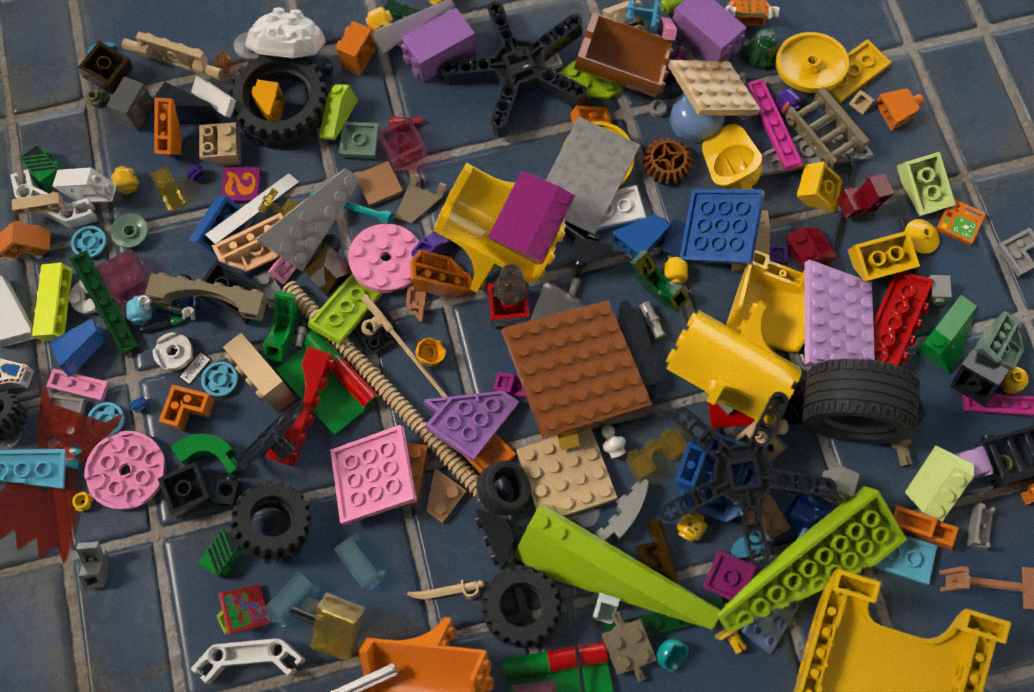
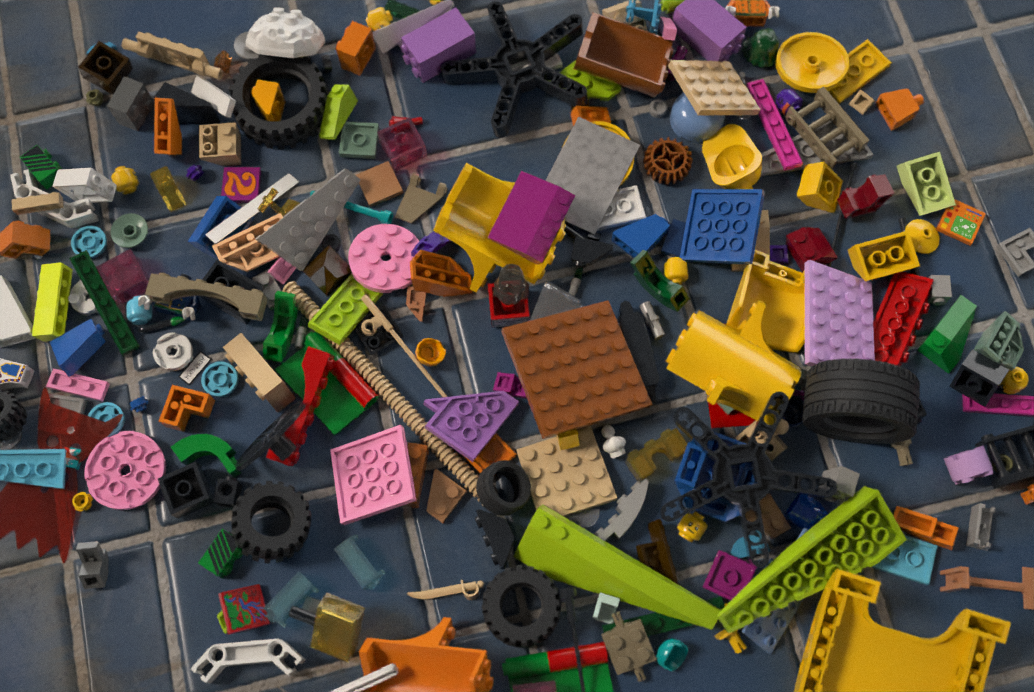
yellowish green slope [905,445,974,522] -> none

